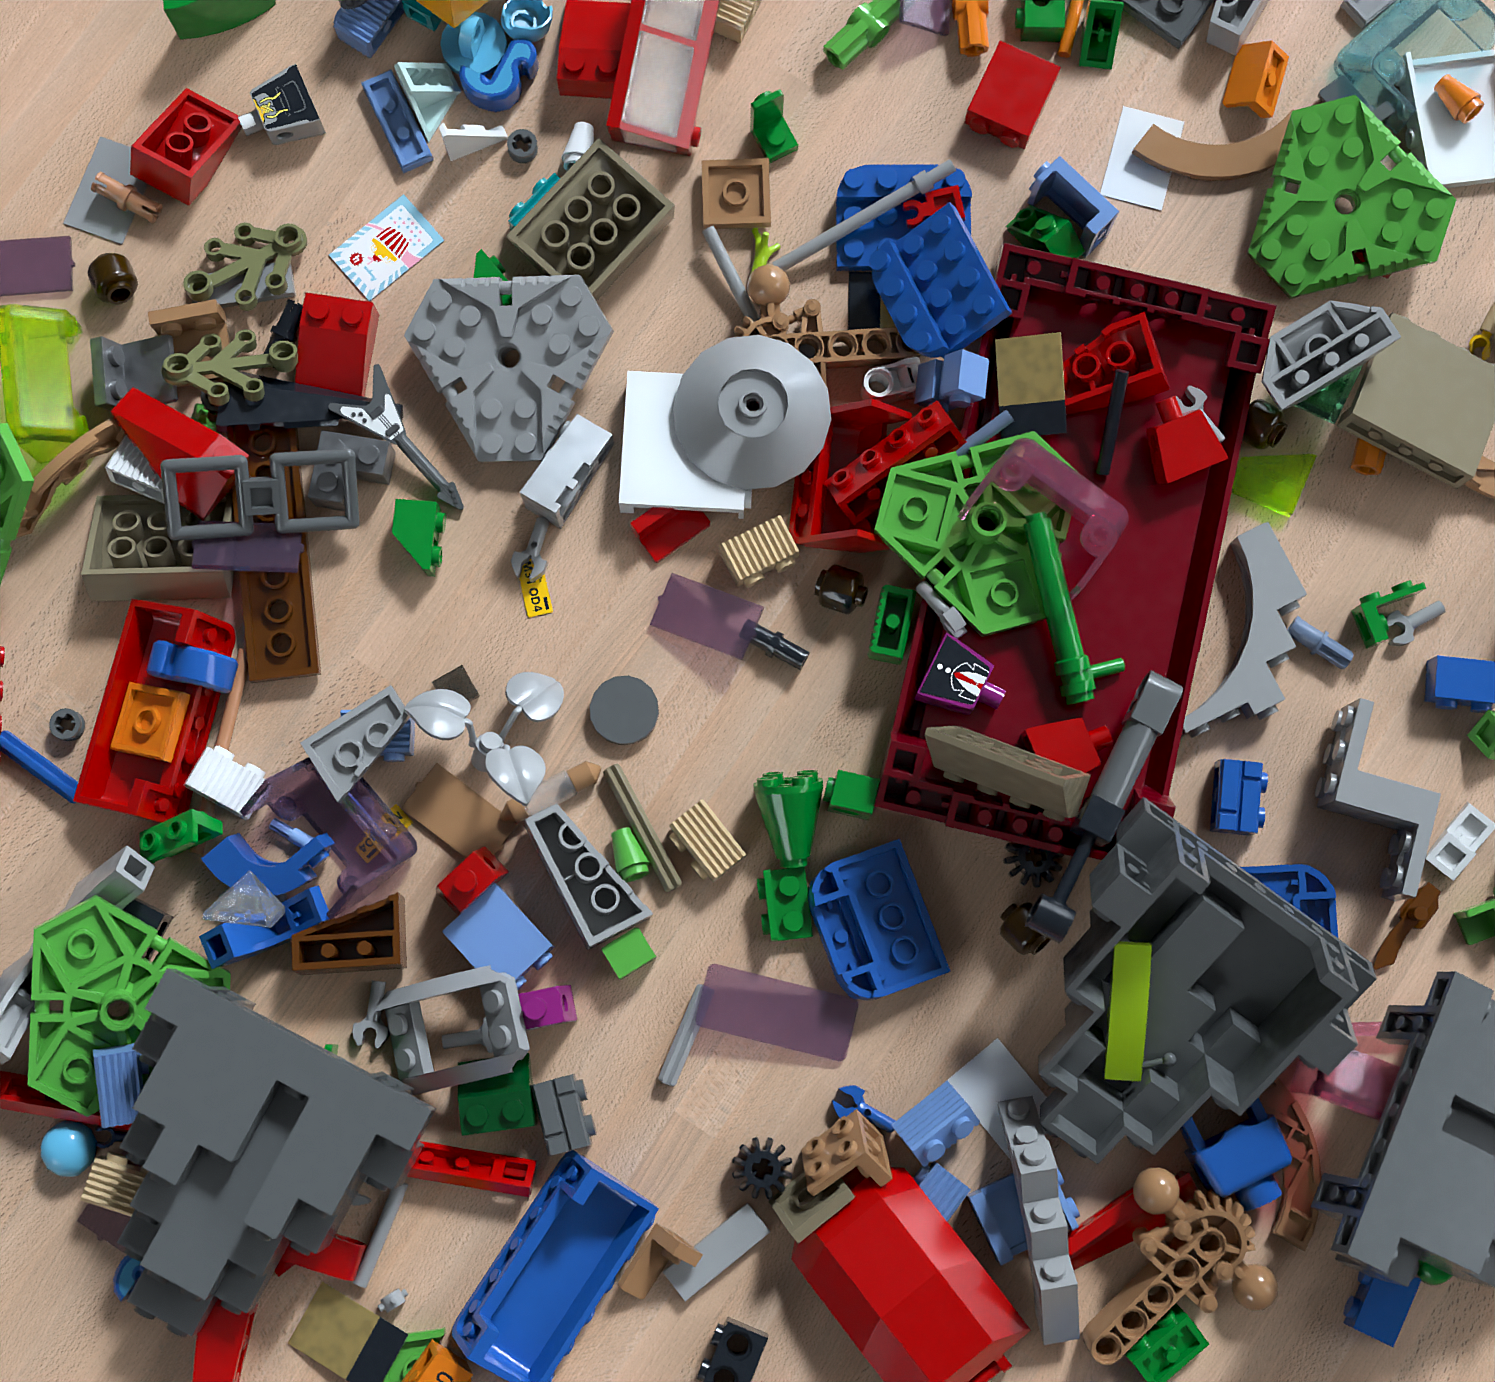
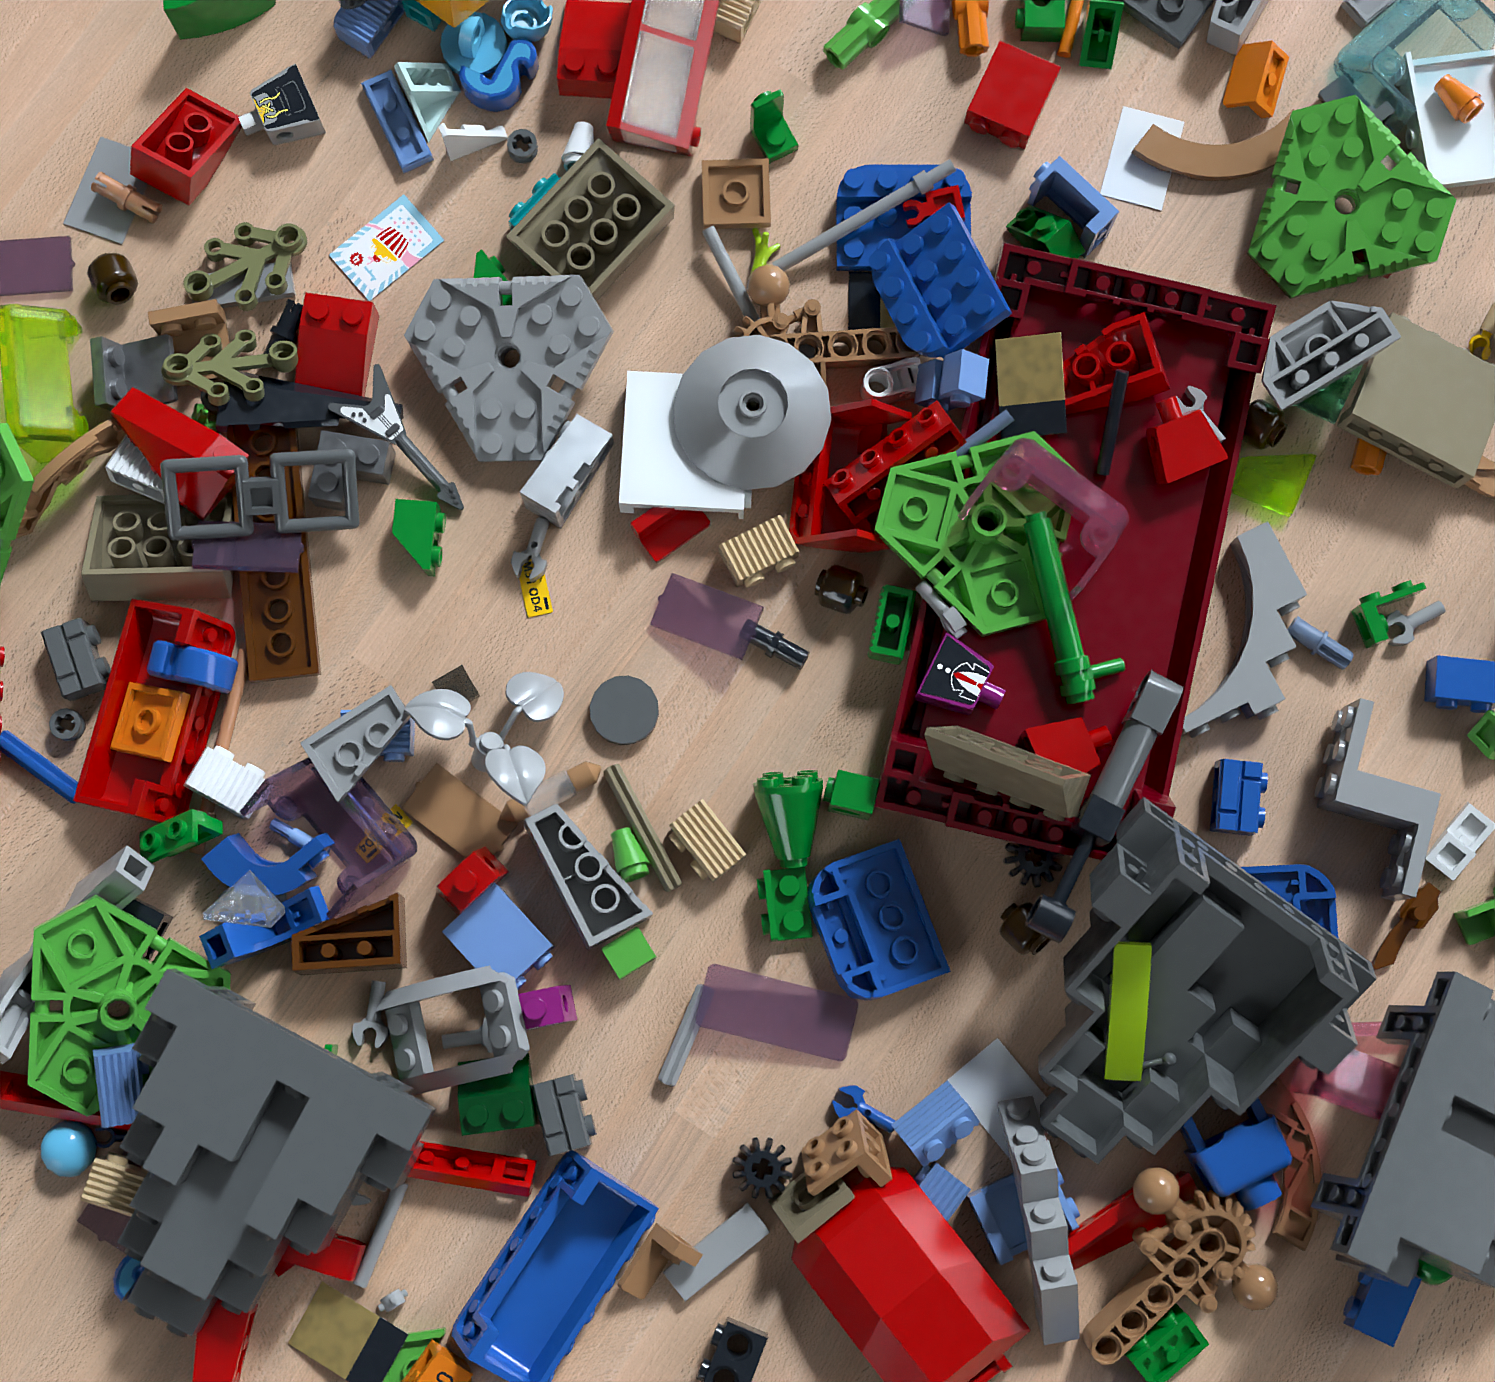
none -> dark grey brick [41,618,111,701]

